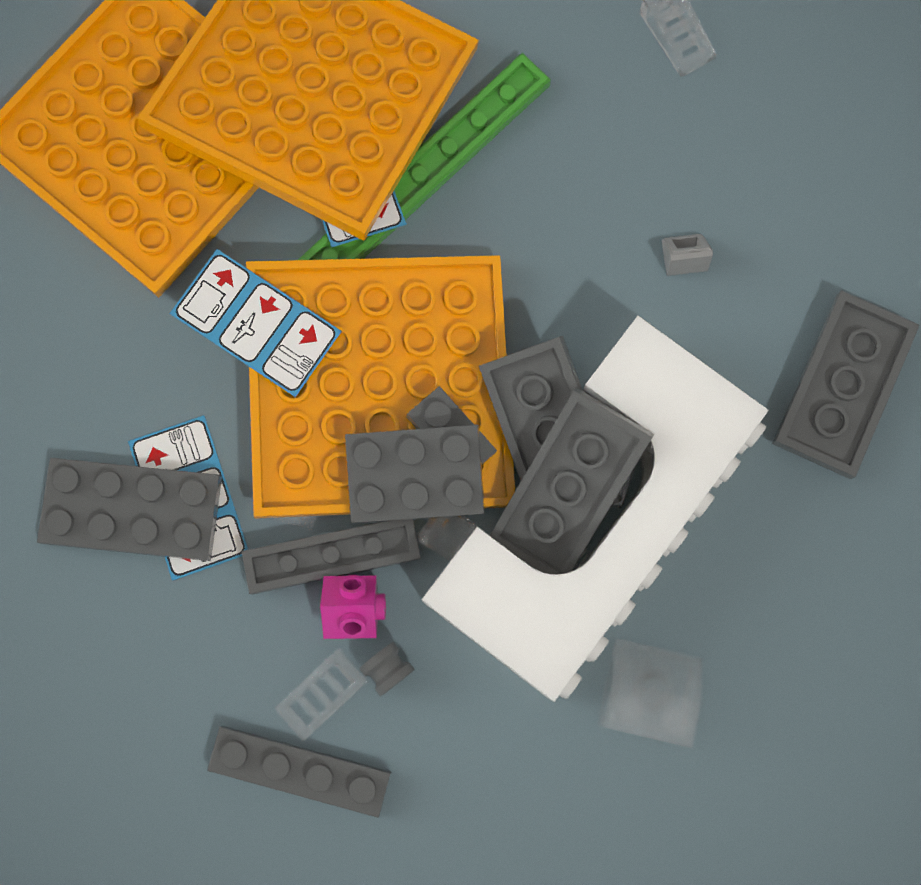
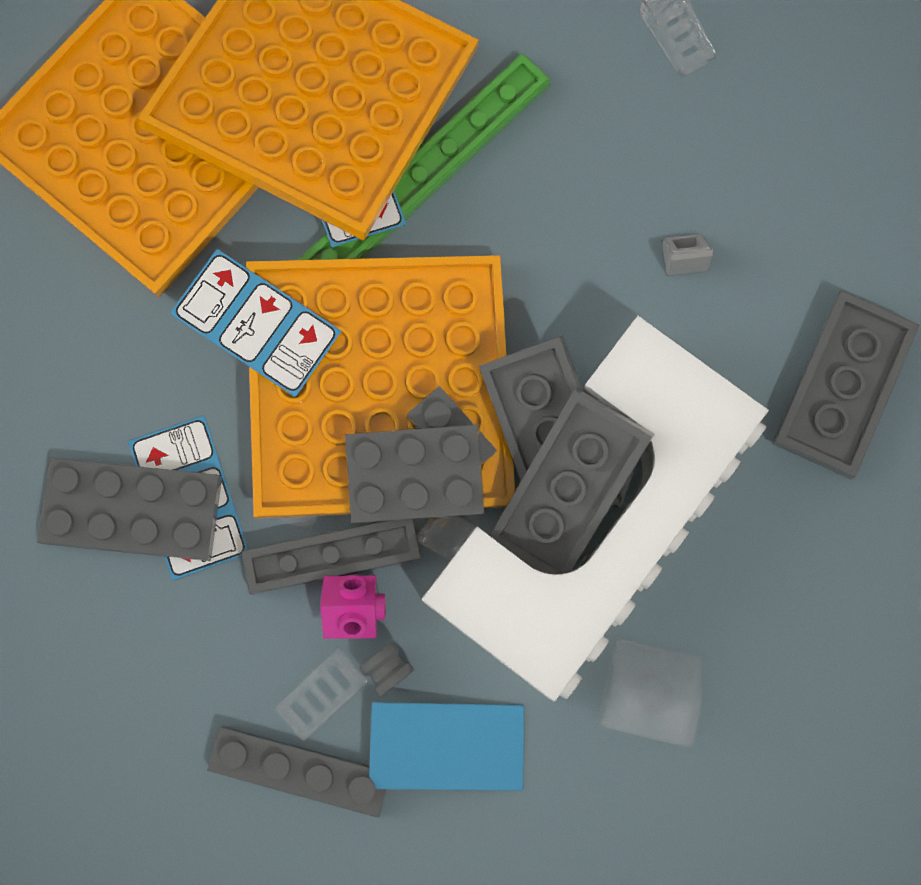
none -> dark azure sticker [369,702,524,791]

